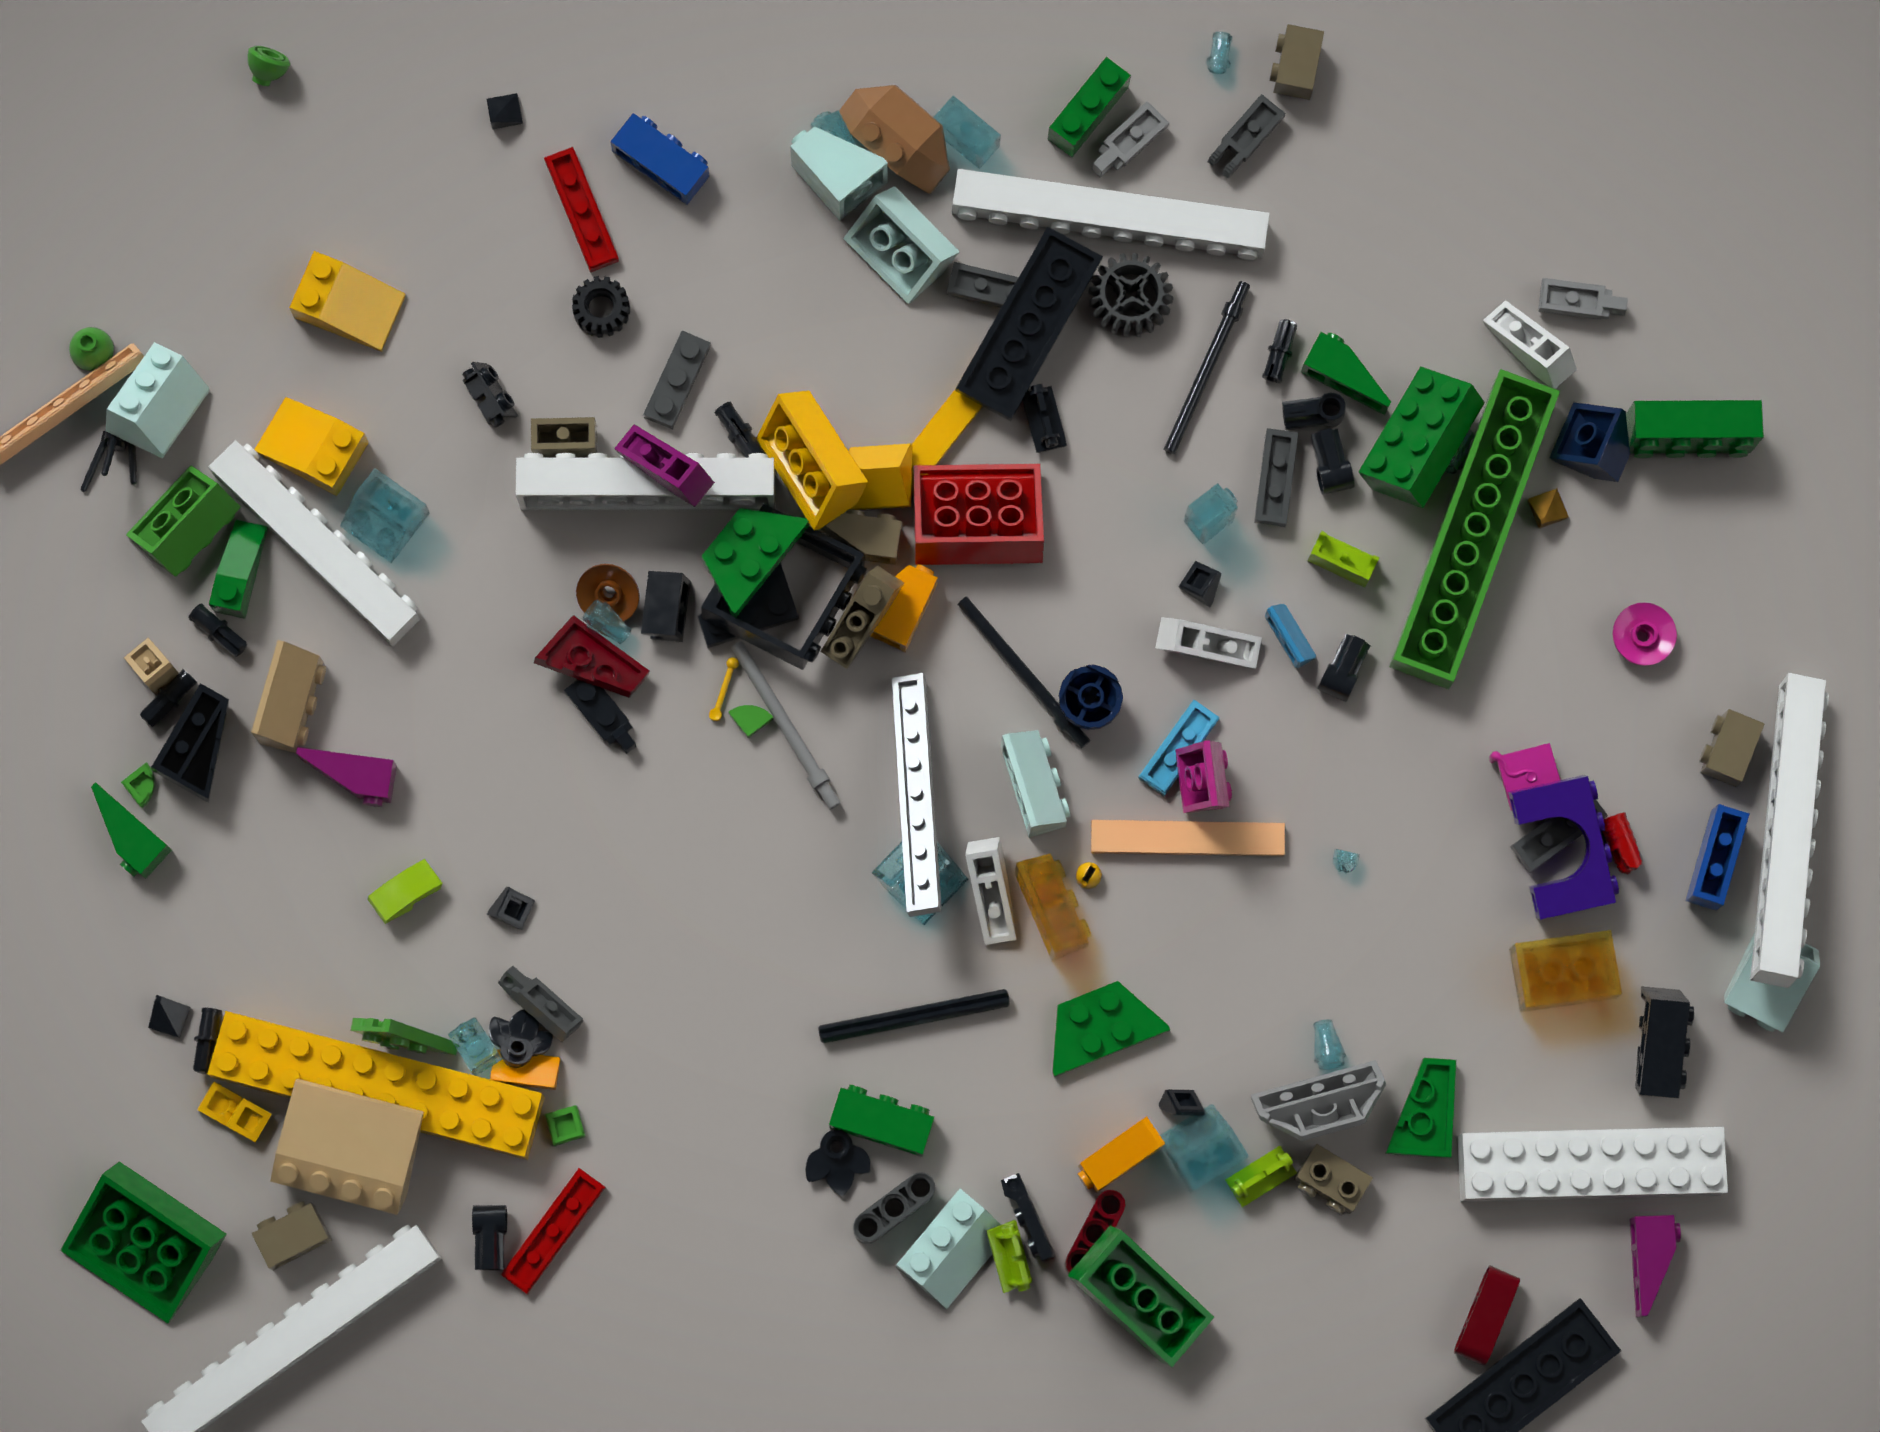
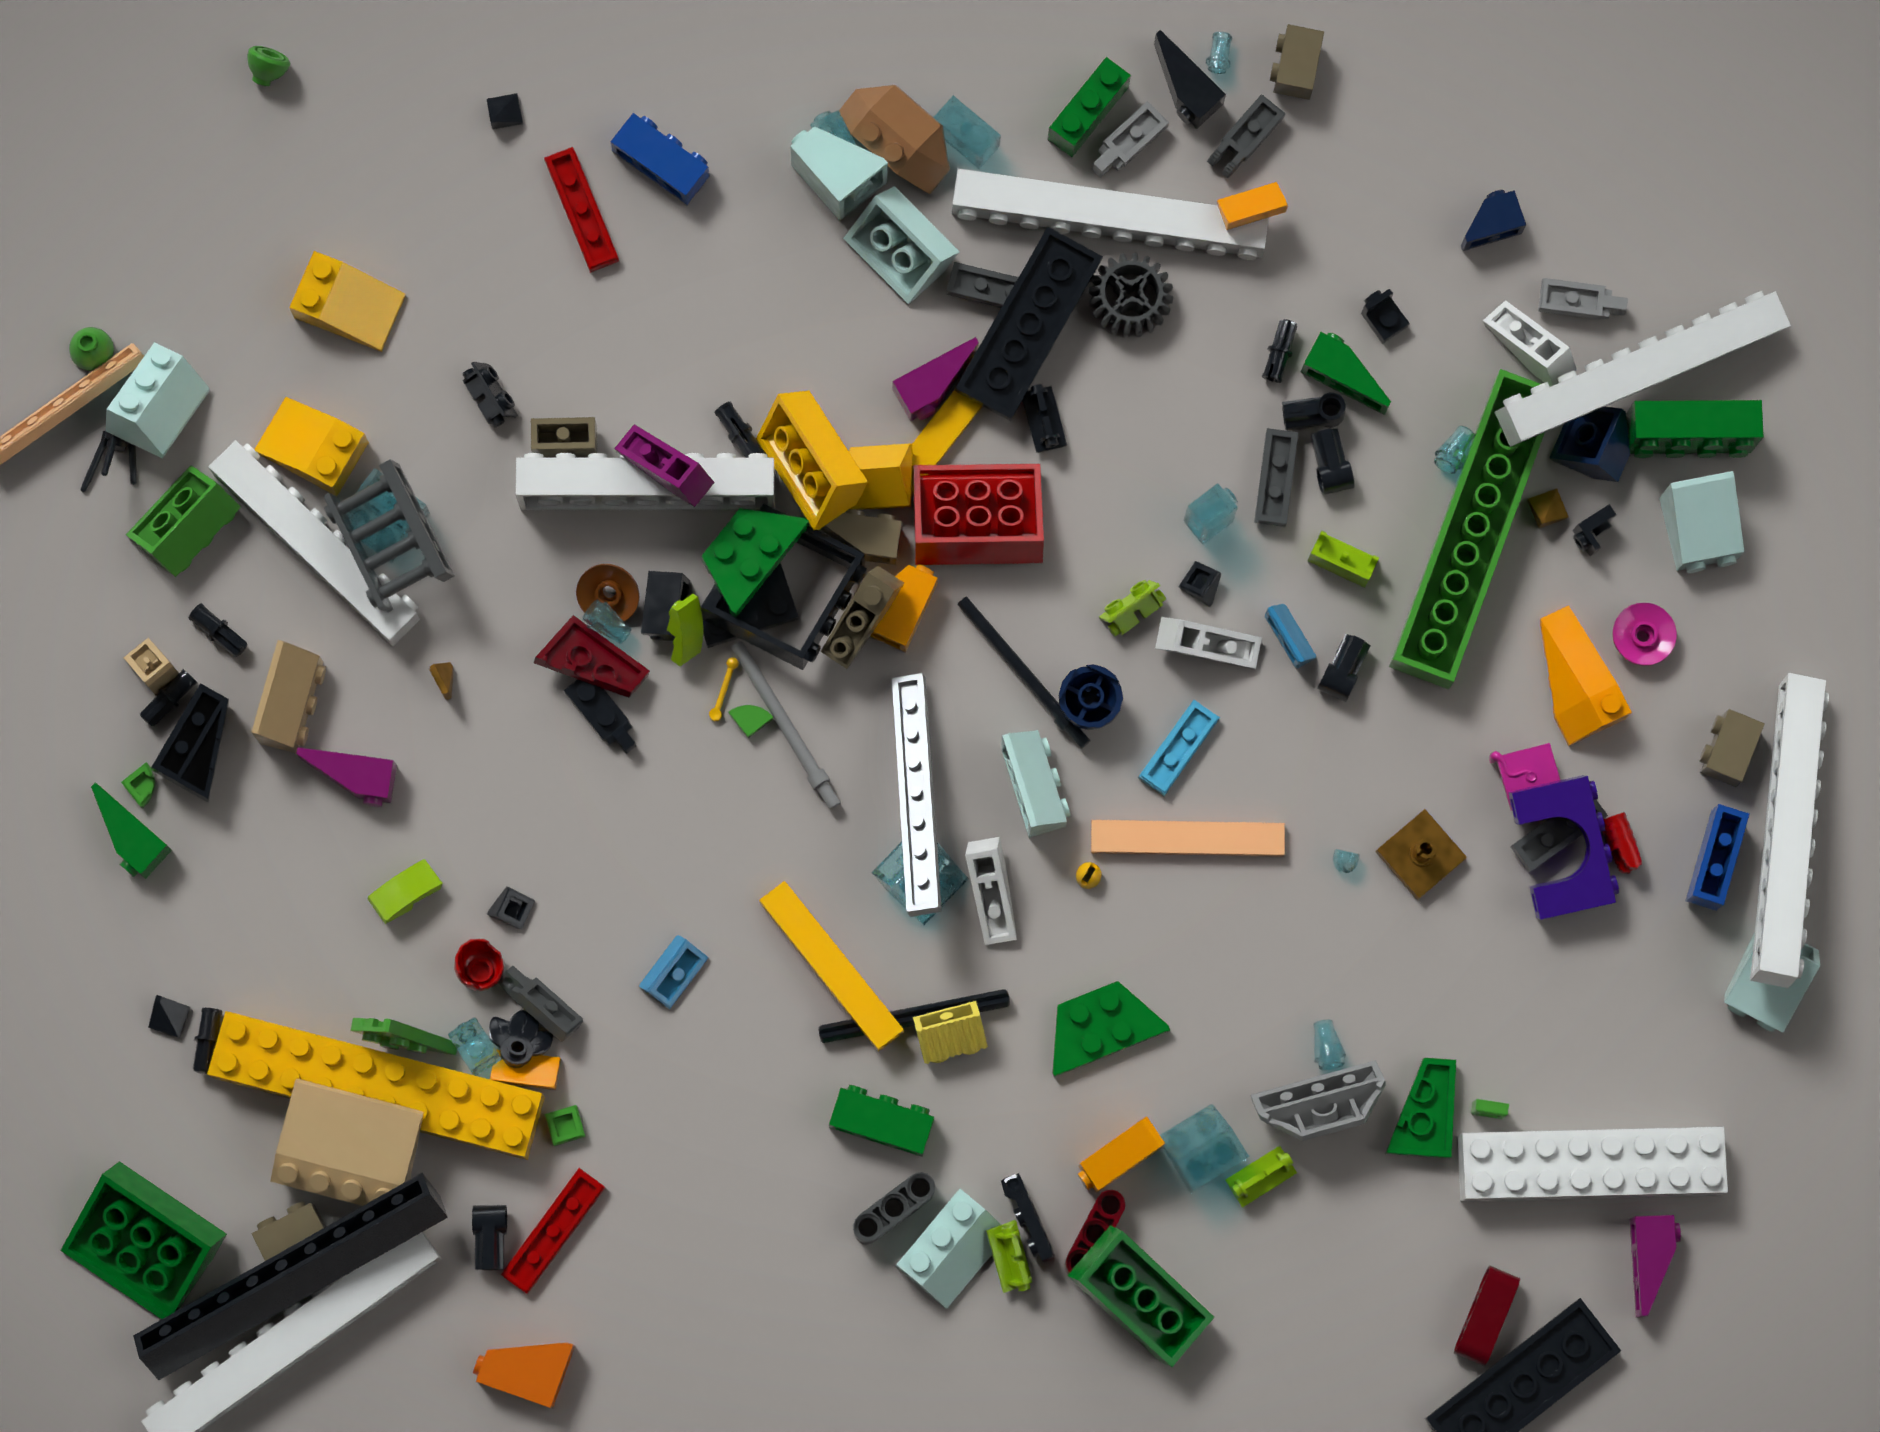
yellow slope [197,1081,272,1142] -> none
green slope [209,520,268,619] -> none
black tyre [572,276,630,338] -> none
dark grey plate [643,330,711,430] -> none
black plate [805,1130,870,1196] -> none
clear yellow slope [1014,853,1092,961] -> none
black slope [1159,1089,1205,1116] -> none
black bar [1164,281,1250,454] -> none
dark pink slope [1175,740,1232,813] -> none
dark tan brick [1294,1144,1373,1215] -> none
green brick [1358,366,1485,508] -> none
clear yellow brick [1509,930,1622,1012] -> none
black wedge [1635,986,1694,1098] -> none
none -> black brick [133,1172,448,1380]
none -> dark grey fence [324,459,455,612]
none -> pearl gold slope [429,662,453,700]
none -> red hair [454,939,504,991]
none -> orange slope [473,1342,575,1409]
none -> dark azure slope [639,935,709,1009]
none -> lime slope [667,594,703,667]
none -> yellow tile [759,881,904,1052]
none -> magenta slope [892,337,979,422]
none -> light yellow brick [913,1001,988,1064]
none -> lime hinge [1099,580,1166,637]
none -> black slope [1154,30,1226,129]
none -> light orange slope [1217,182,1288,230]
none -> black bracket [1361,289,1410,344]
none -> pearl gold tile [1375,809,1467,900]
none -> dark blue slope [1461,190,1526,251]
none -> bright green tile [1471,1099,1509,1119]
none -> white brick [1495,291,1791,447]
none -> light orange wedge [1540,605,1632,746]
none -> black bracket [1573,504,1617,556]
none -> light aqua slope [1659,471,1744,573]

